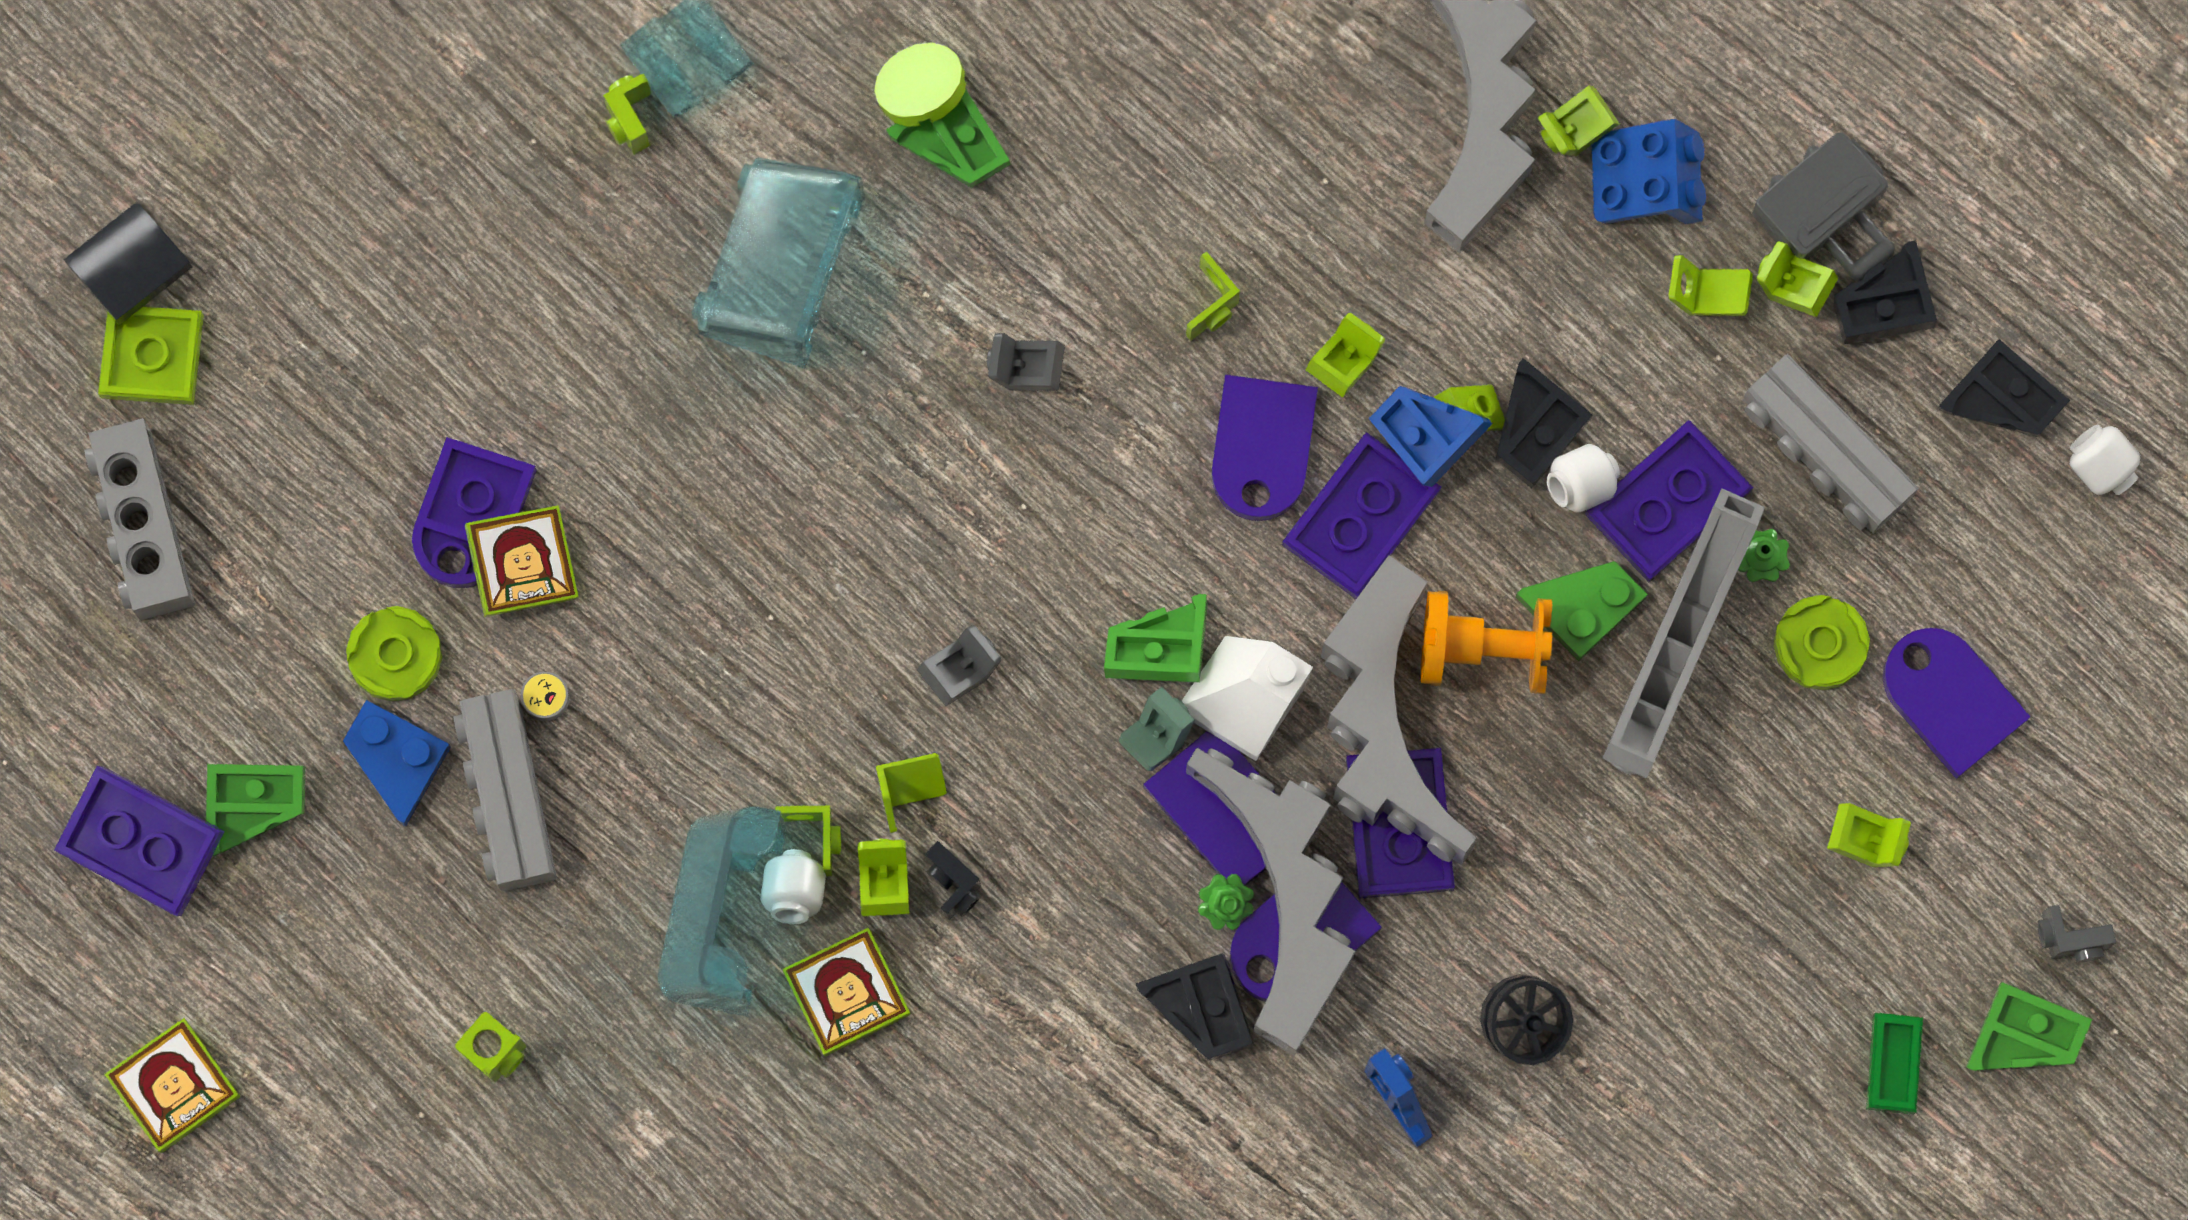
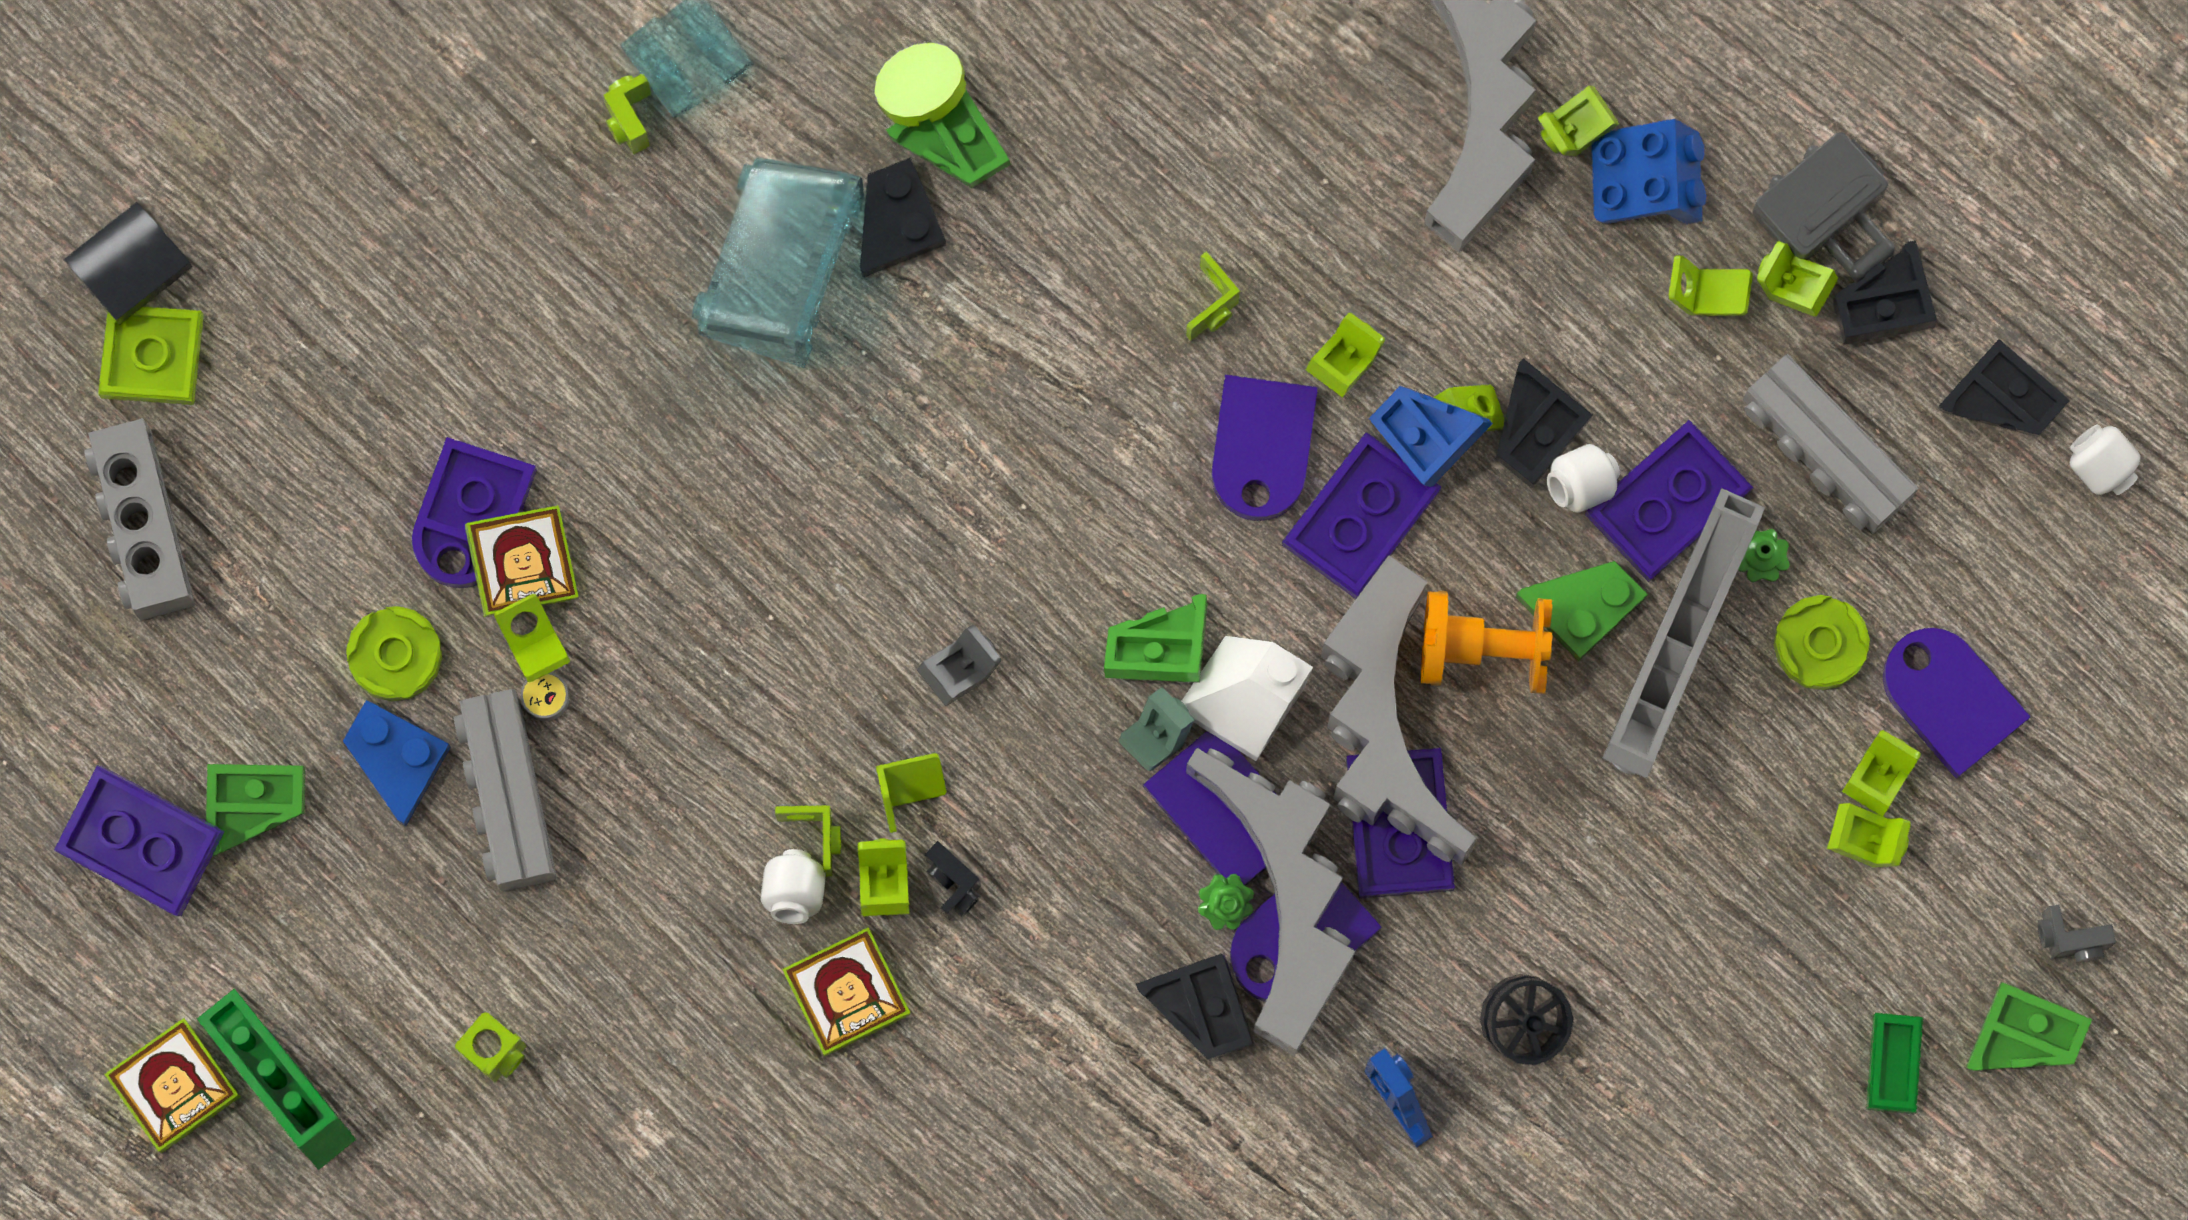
clear light blue windscreen [658,807,787,1017] -> none
dark grey bracket [987,333,1065,391] -> none
none -> green slope [197,988,356,1170]
none -> lime bracket [494,594,570,682]
none -> black wing [860,157,946,278]
none -> lime bracket [1842,730,1921,817]

